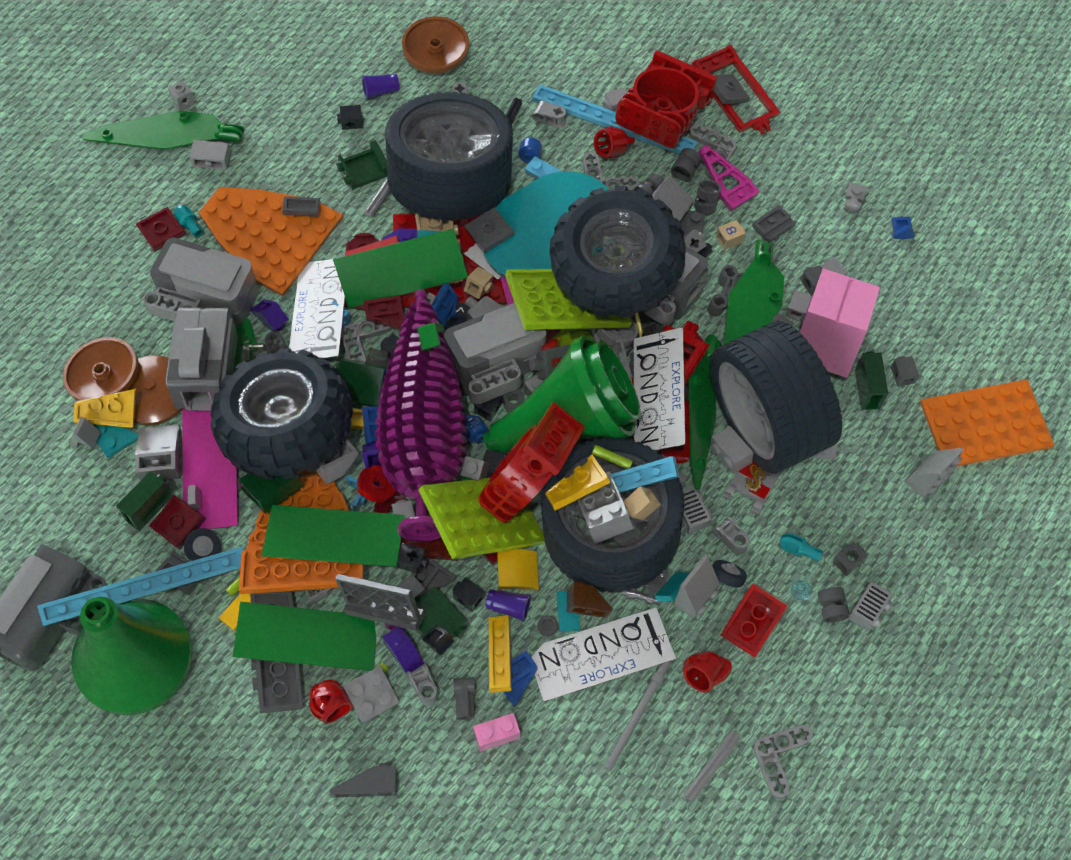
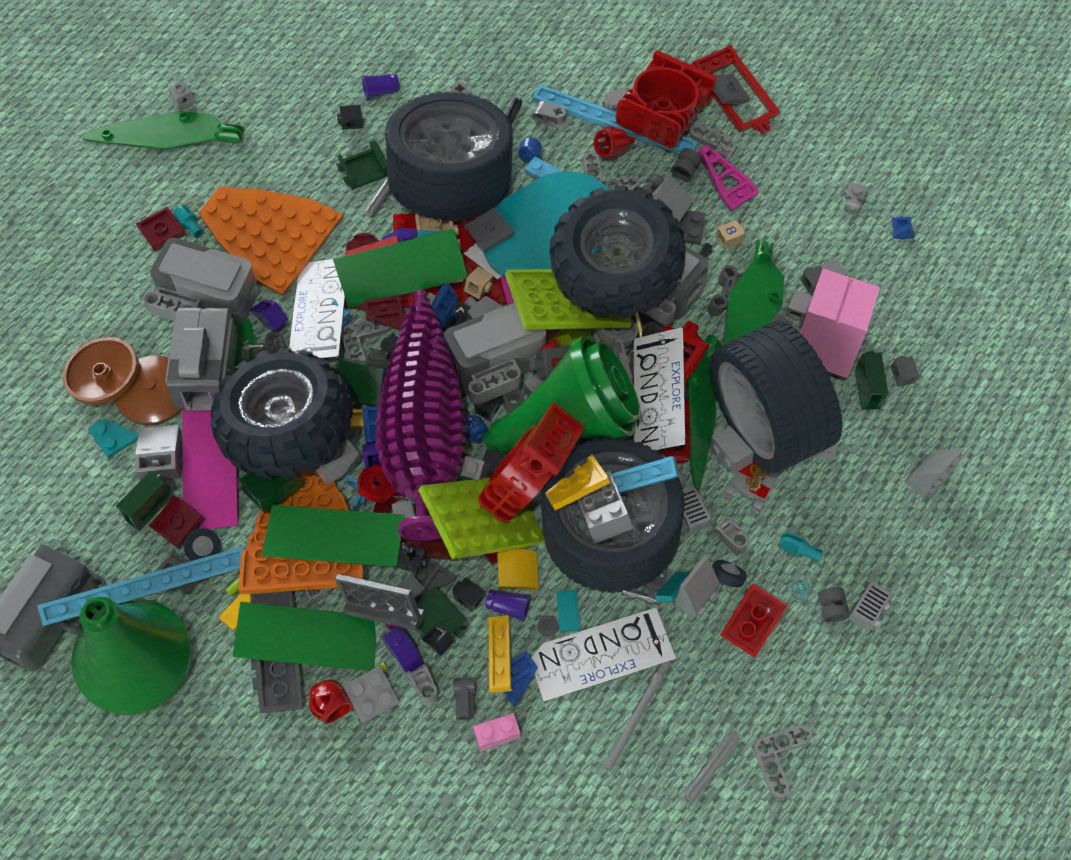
light grey slope [69,417,100,448] -> none
yellow wing [73,389,136,428] -> none
tile [188,485,202,510] -> none
light grey brick [189,140,231,170] -> none
dark grey tile [282,196,321,217] -> none
dark grey slope [330,763,397,798] -> none
dark orange dish [402,16,469,73] -> none
green panel [417,322,445,352] -> none
reddish brown slope [566,581,612,618] -> none
lime piece [592,445,633,469] -> none
tan brick [623,486,661,521] -> none
red helmet [683,651,732,693] -> none
light grey brick [684,231,706,253] -> none
dark grey wheel [694,180,721,214] -> none
dark grey plate [752,205,796,243] -> none
dark grey brick [833,542,867,577] -> none
orange plate [920,379,1055,467] -> none

